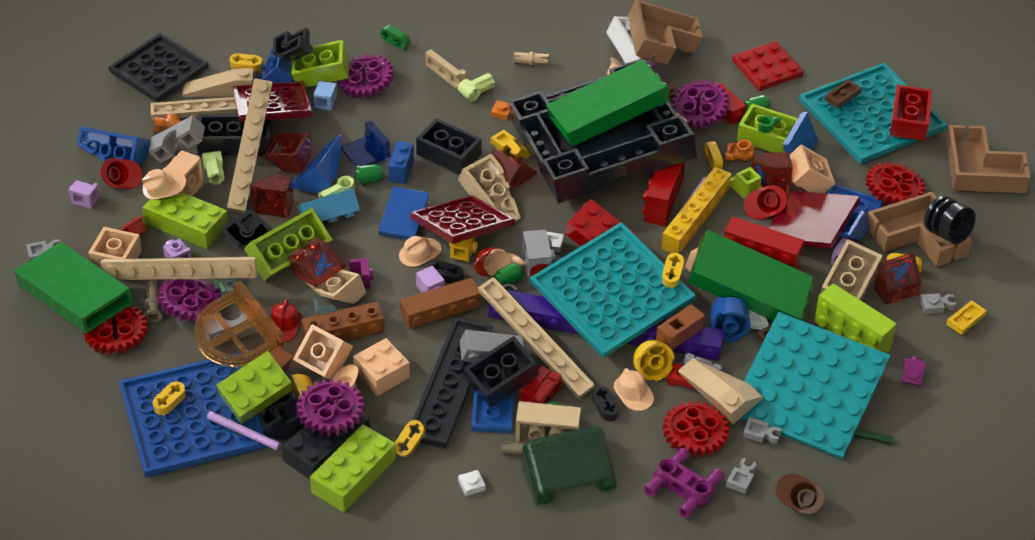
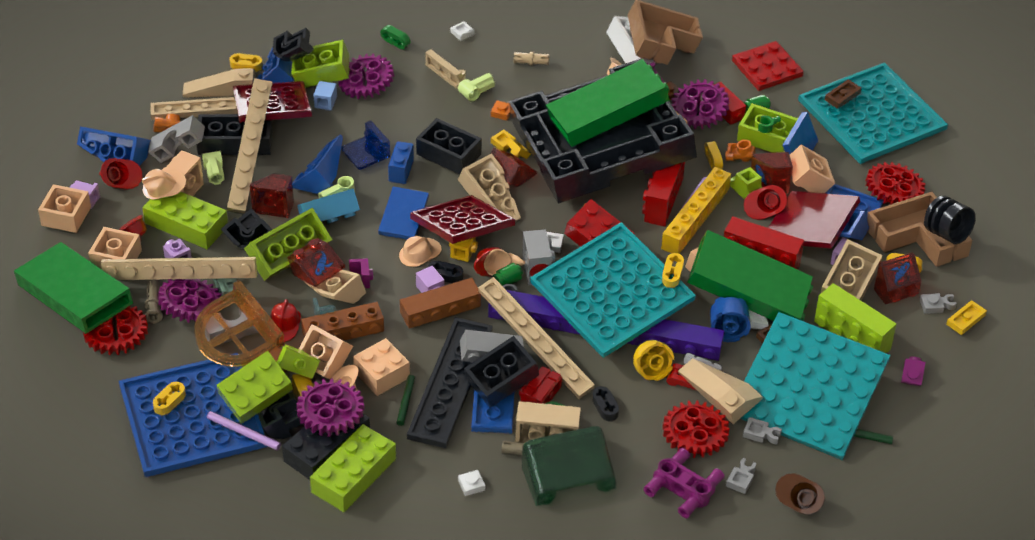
light grey plate [26,240,60,260] -> none
black plate [109,33,209,103] -> none
clear red slope [263,133,315,173] -> none
green brick [355,164,383,184] -> none
yellow beam [395,420,425,457] -> none
light nougat piece [614,368,654,411] -> none
dark orange brick [656,304,705,350] -> none
red brick [889,85,932,141] -> none
medium nougat piece [945,125,1031,194] -> none
none -> light nougat brick [38,184,91,233]
none -> lime brick [277,344,320,379]
none -> dark green bar [396,375,415,426]
none -> white tile [450,21,474,41]

